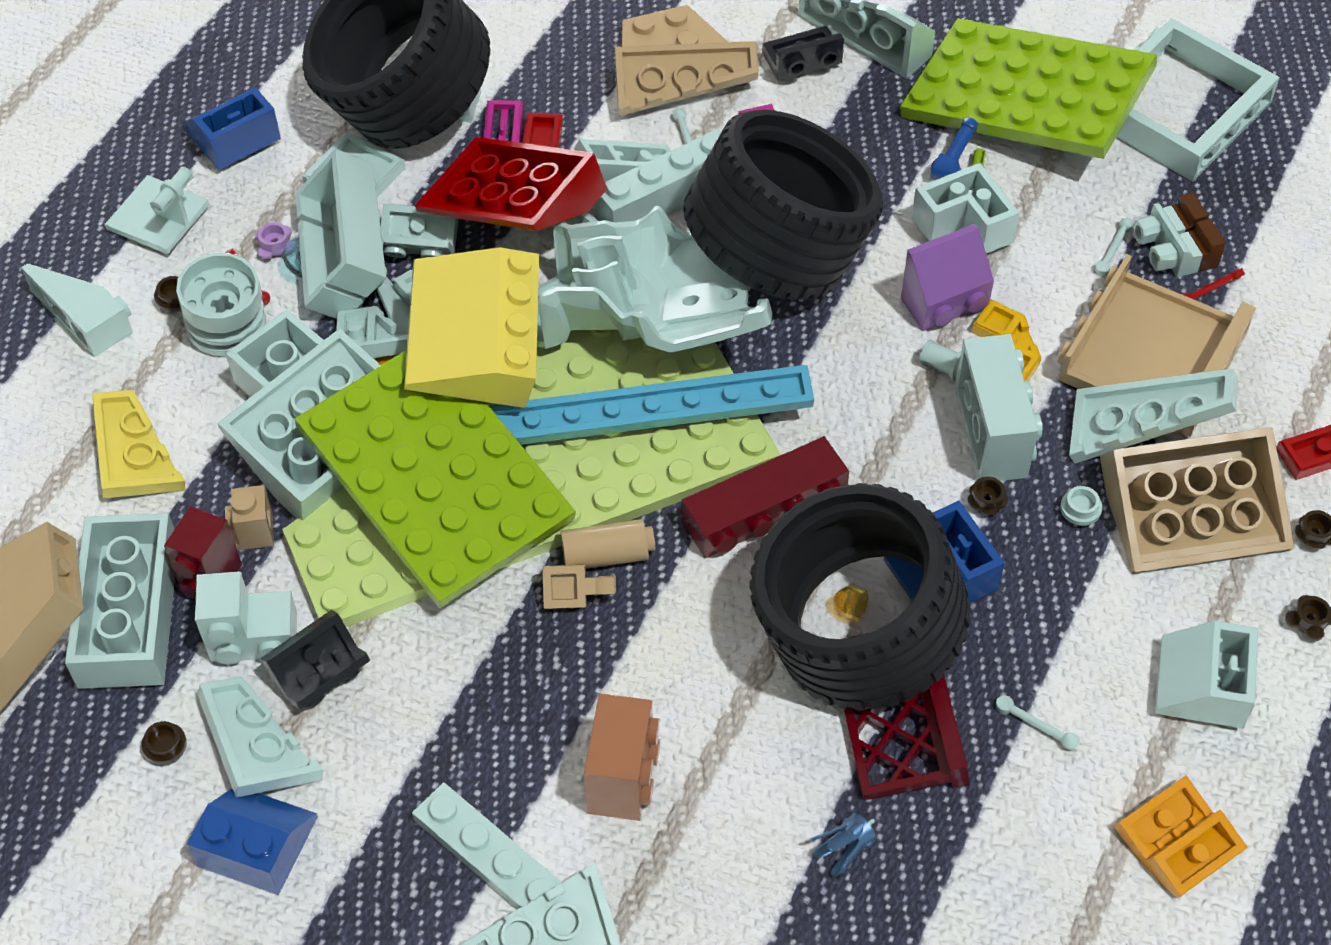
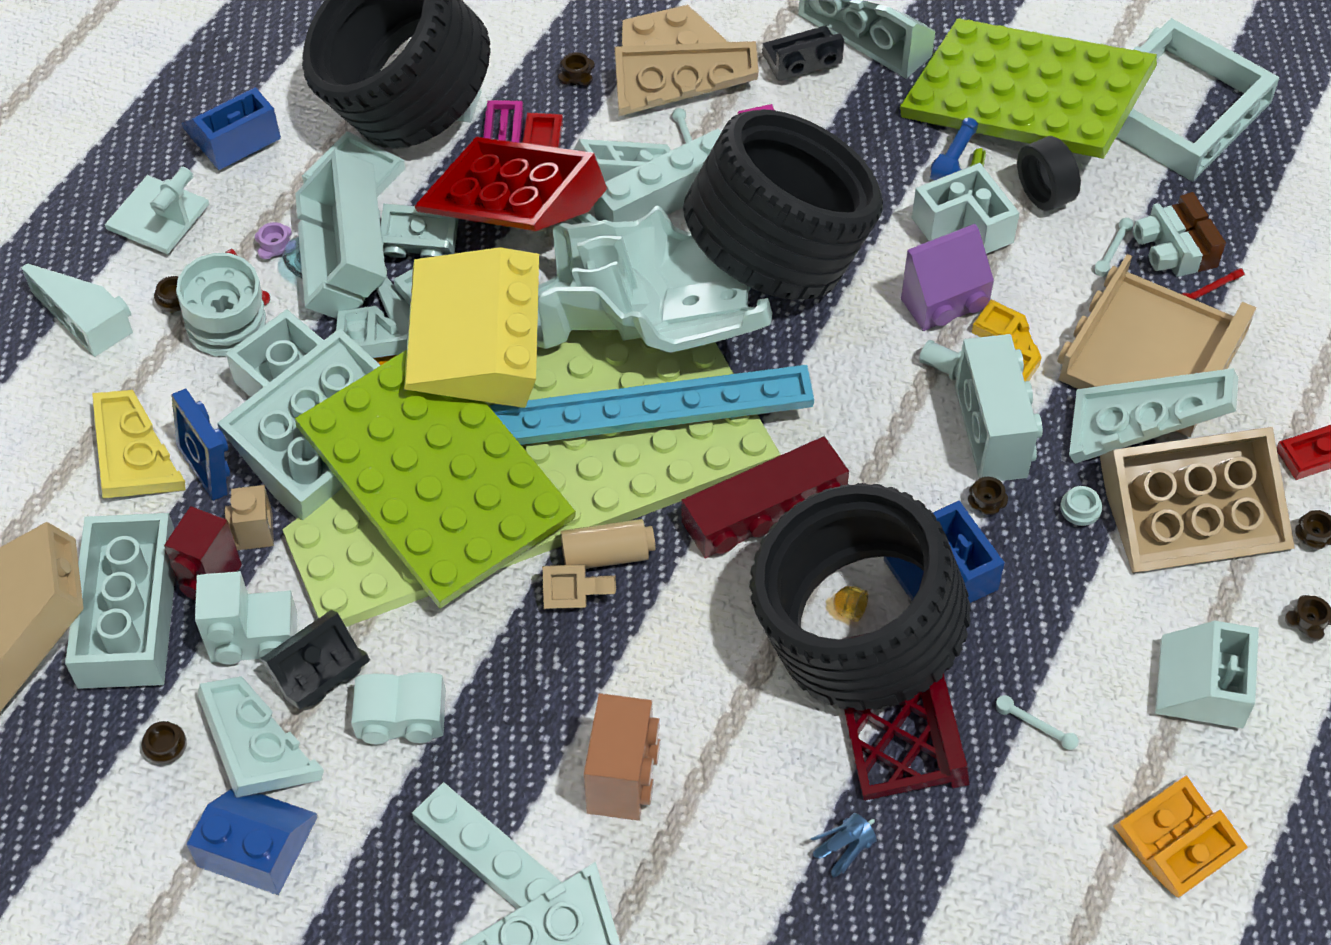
none -> blue plate [171,388,230,501]
none -> light aqua brick [351,672,446,744]
none -> dark brown plate [558,52,595,85]
none -> black tyre [1017,136,1081,211]

